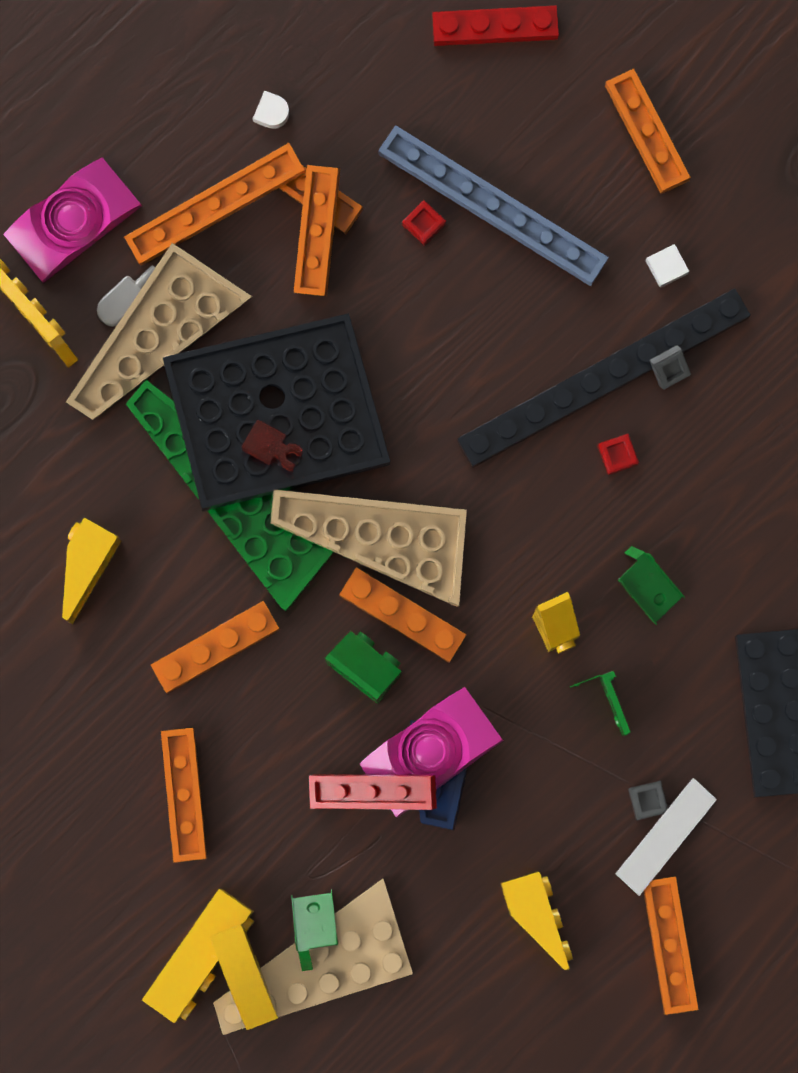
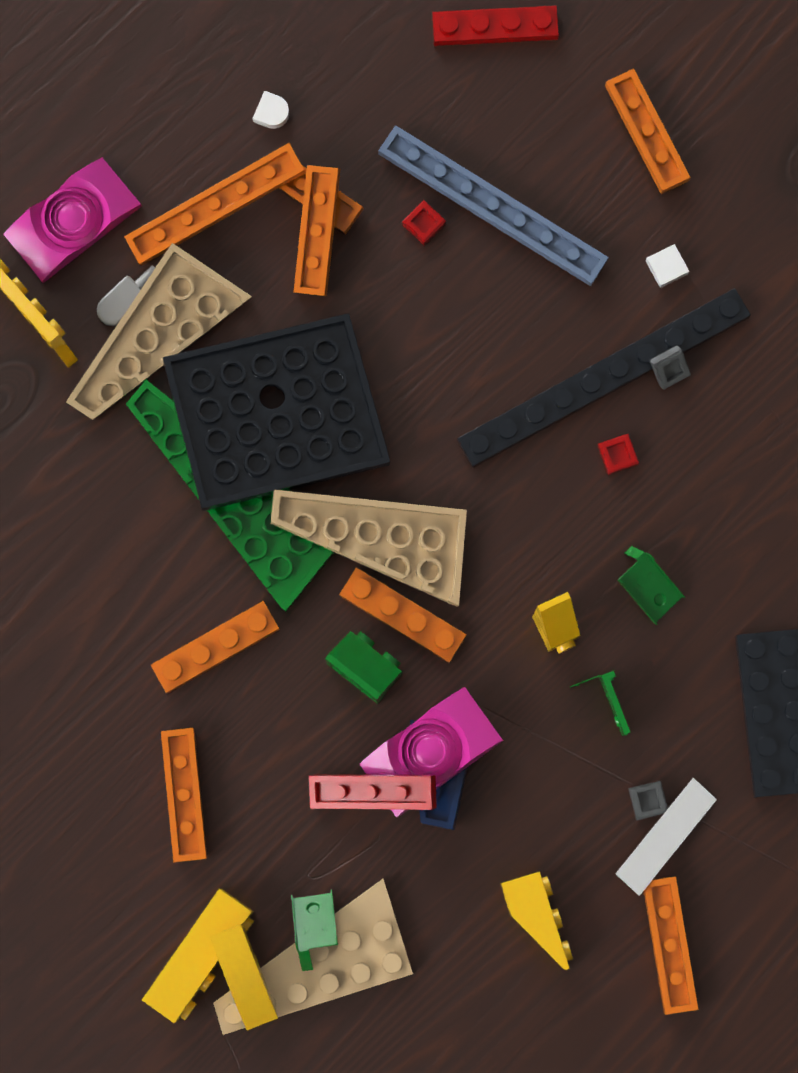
yellow slope [62,518,121,624] -> none
clear red plate [242,419,303,471] -> none

